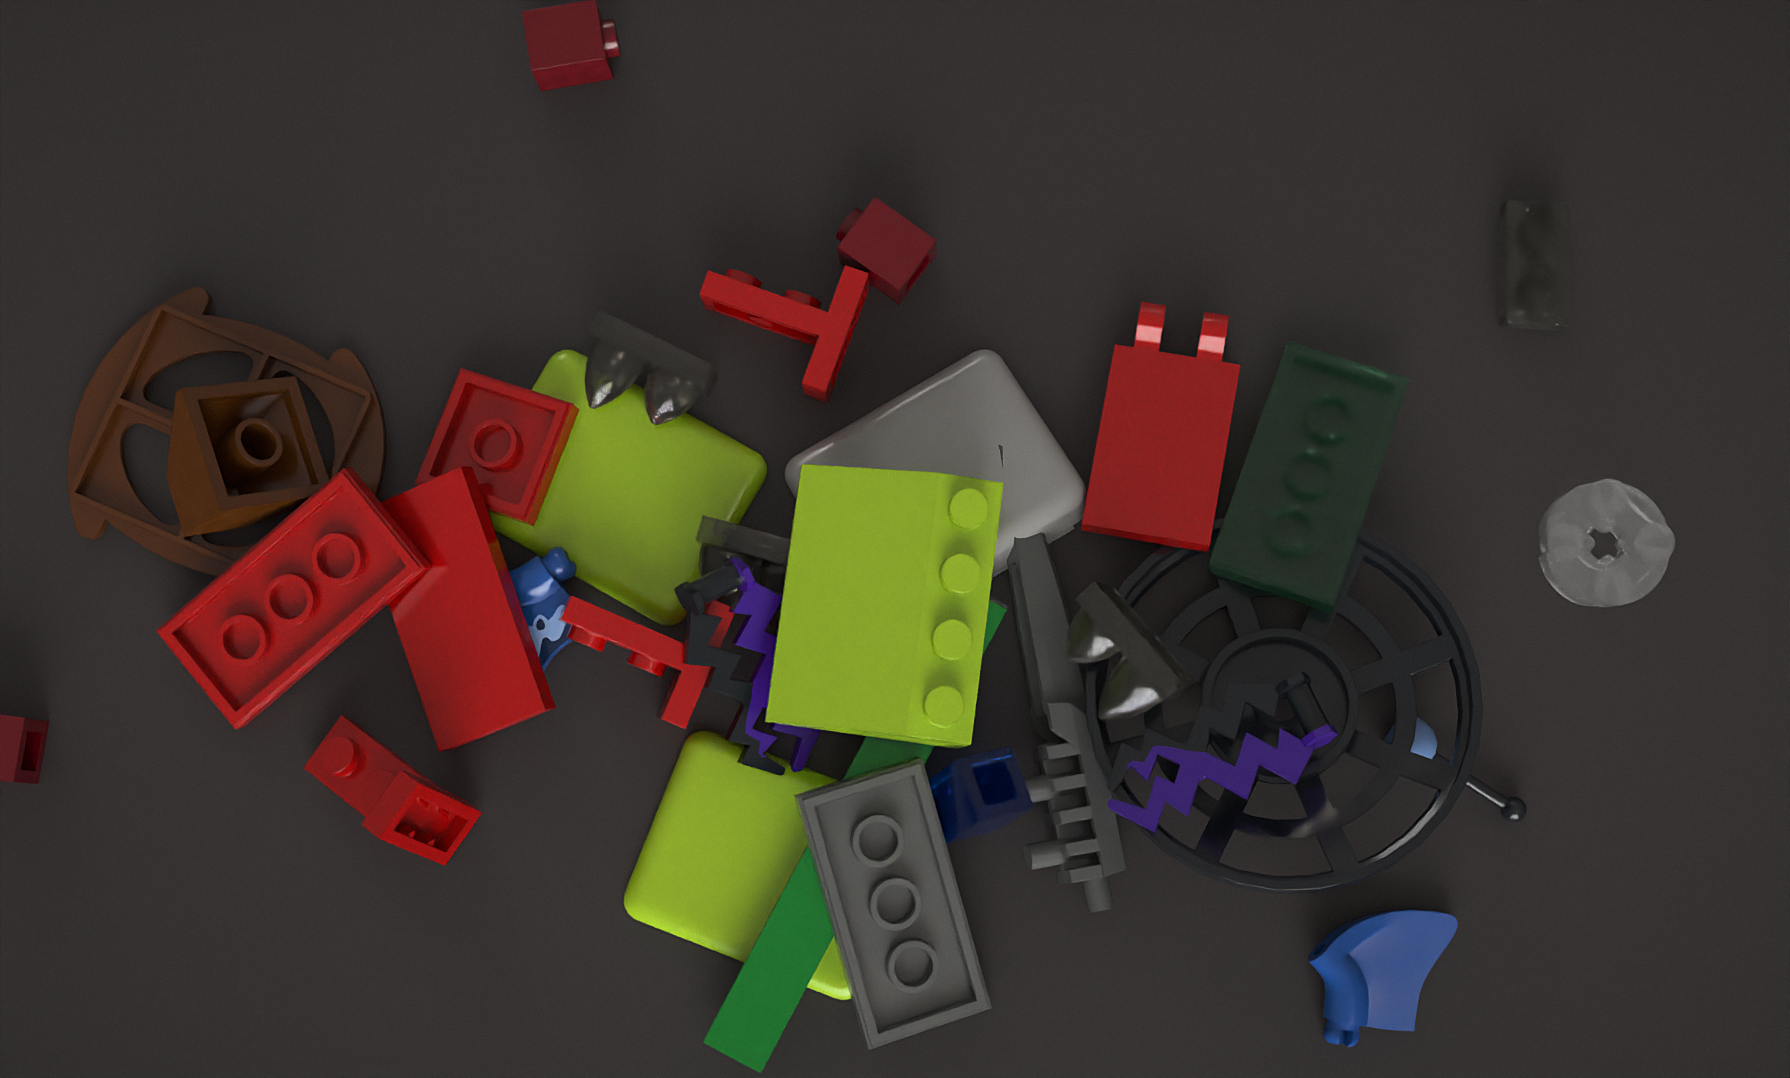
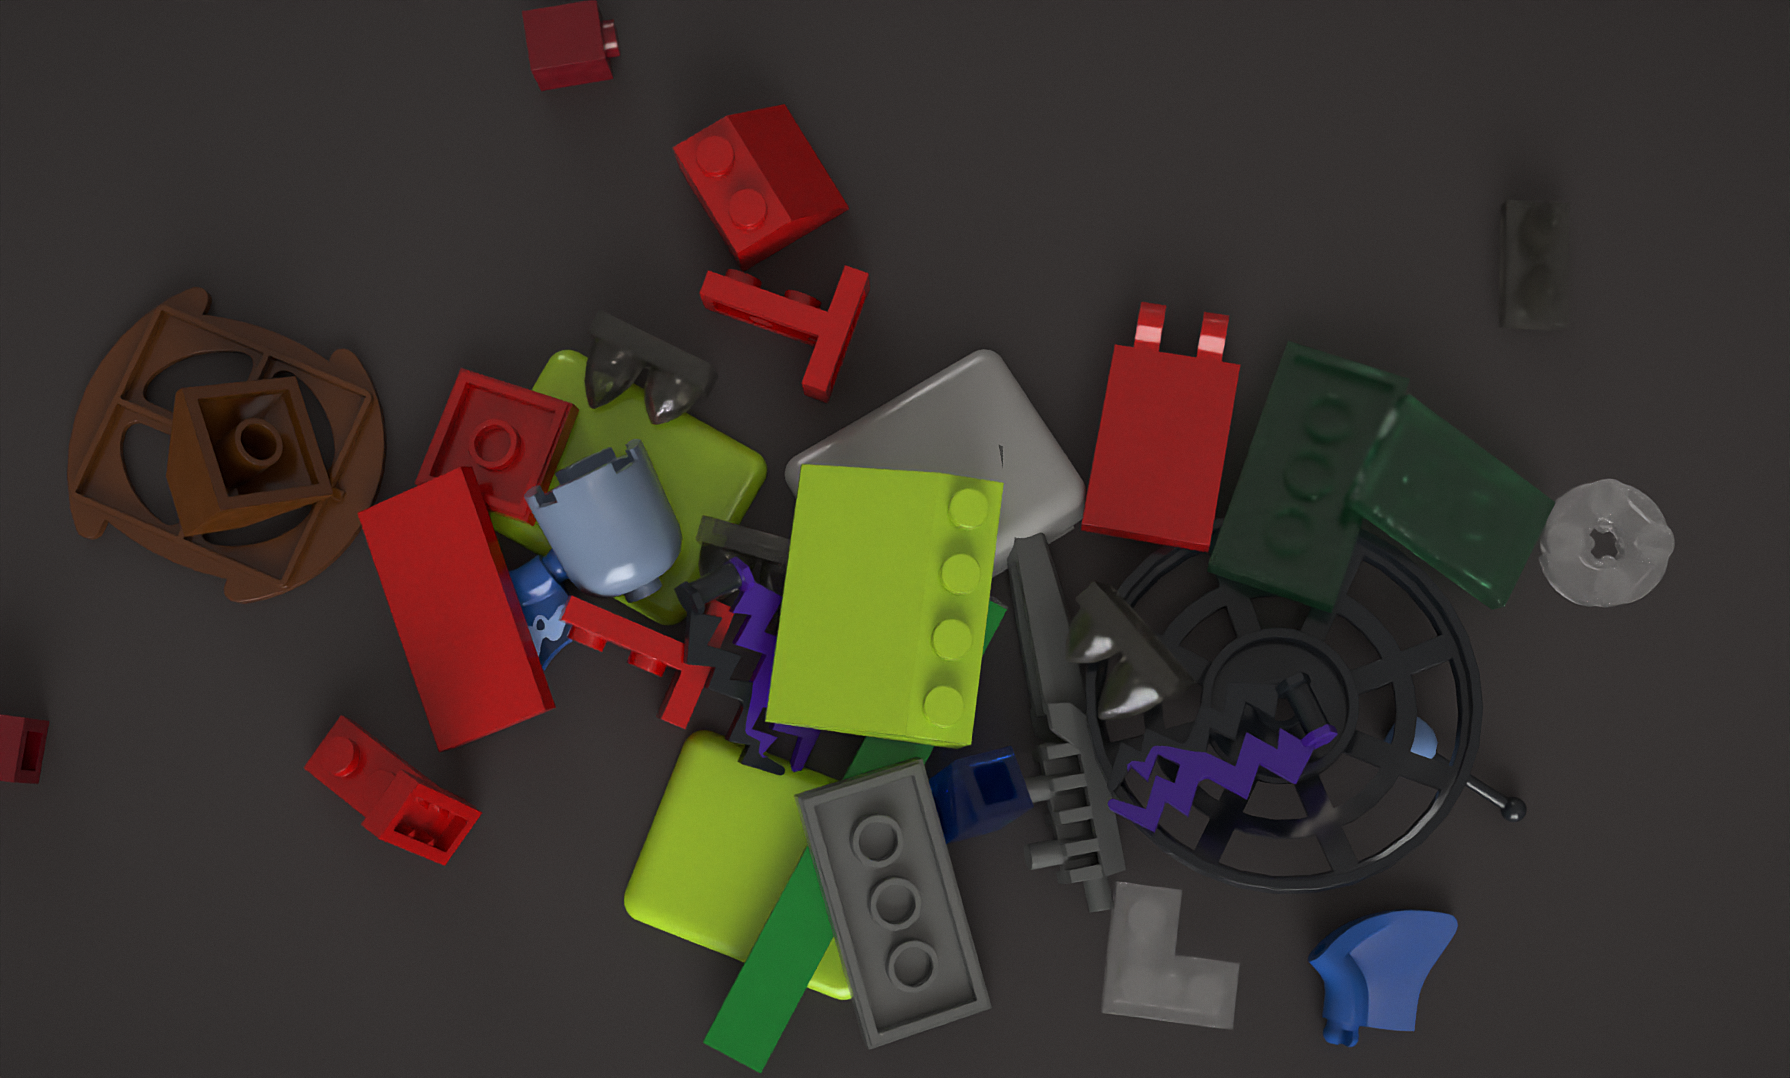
red tile [156,467,432,730] -> none
dark red brick [836,197,936,305] -> none
none -> sand blue cylinder [524,439,683,603]
none -> red slope [672,104,849,272]
none -> clear plate [1100,881,1240,1030]
none -> clear green tile [1343,394,1556,610]

